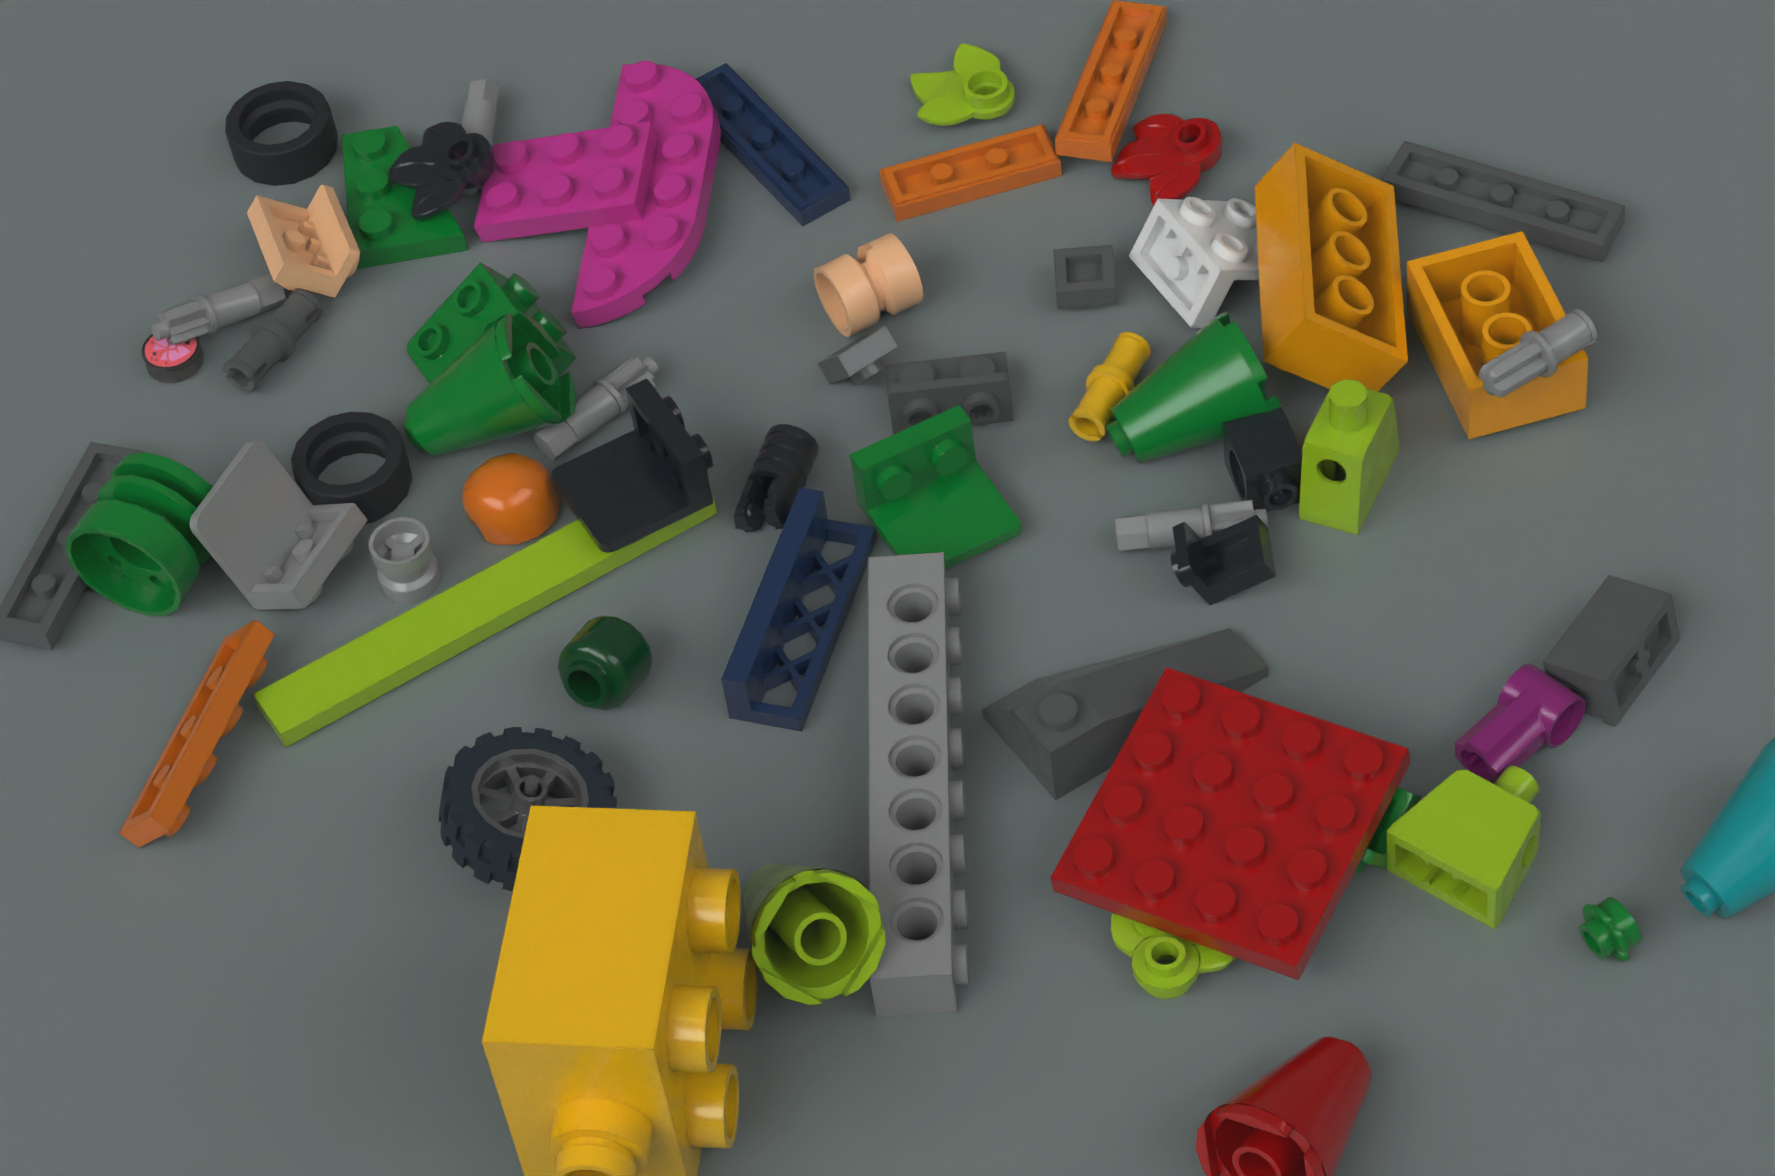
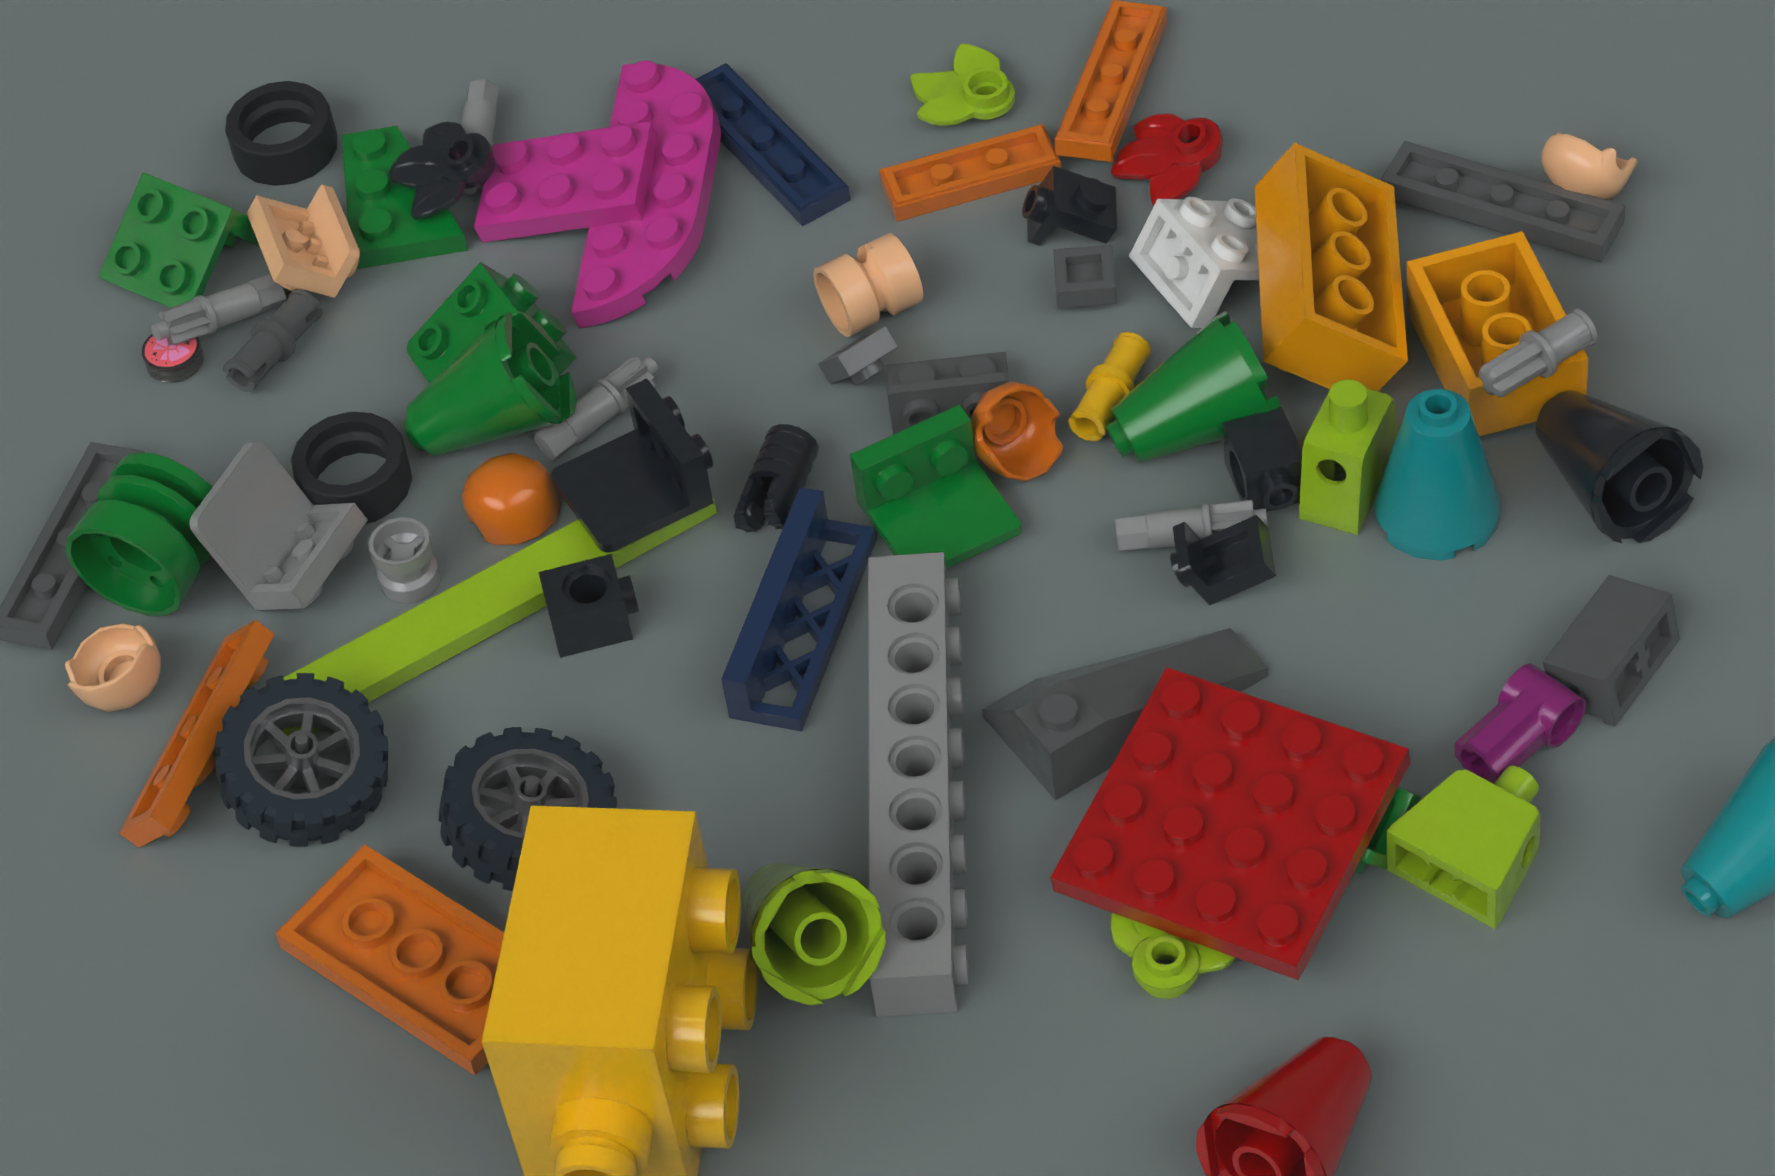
dark green head [558,615,652,710] -> none
green plate [1579,897,1642,962] -> none
none -> light nougat hair [65,623,161,712]
none -> green bracket [99,172,259,308]
none -> black wheel [215,673,388,847]
none -> orange plate [275,844,504,1076]
none -> black brick [538,554,639,658]
none -> orange hair [971,381,1063,482]
none -> black bracket [1022,165,1117,246]
none -> teal cone [1374,389,1501,561]
none -> black cone [1535,390,1703,543]
none -> light nougat hair [1541,133,1638,201]

